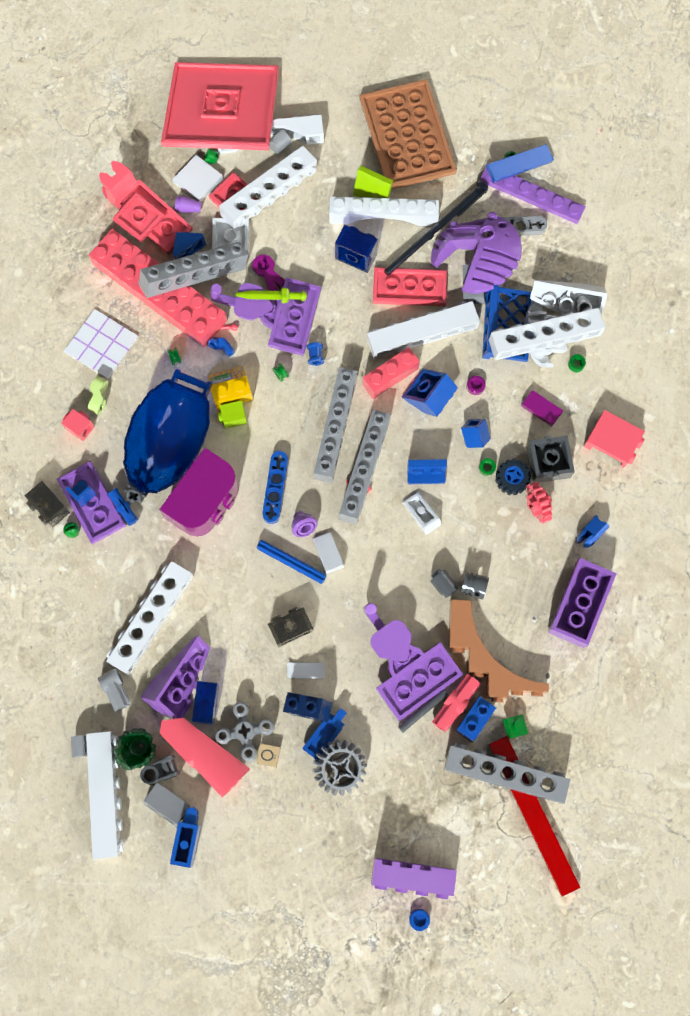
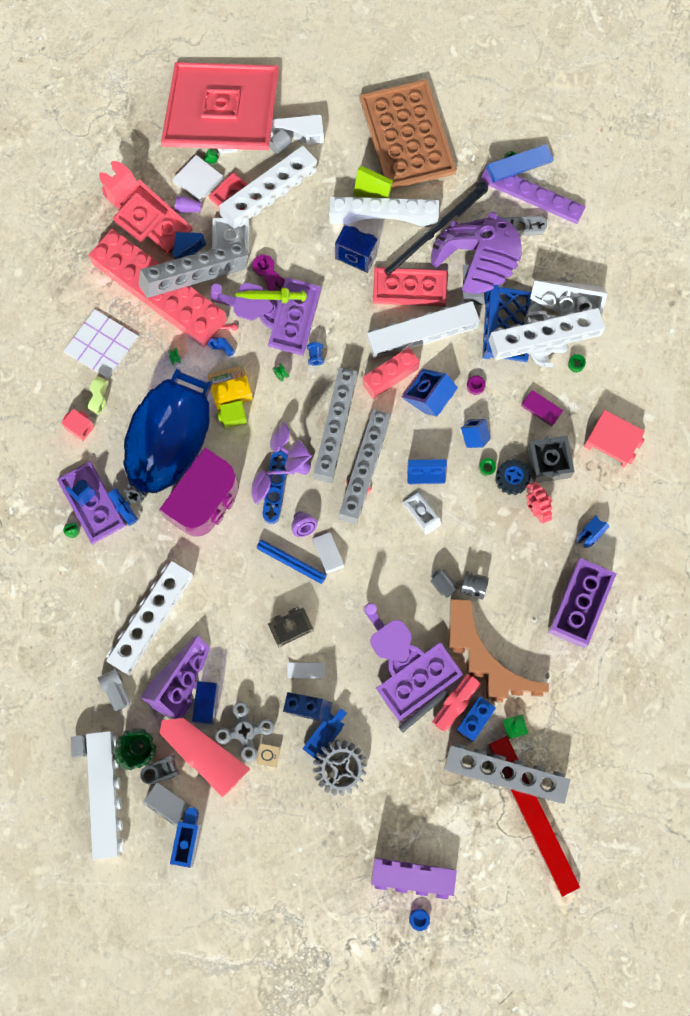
clear smoke brick [24,481,71,527] -> none
none -> medium lavender plant [251,421,312,505]

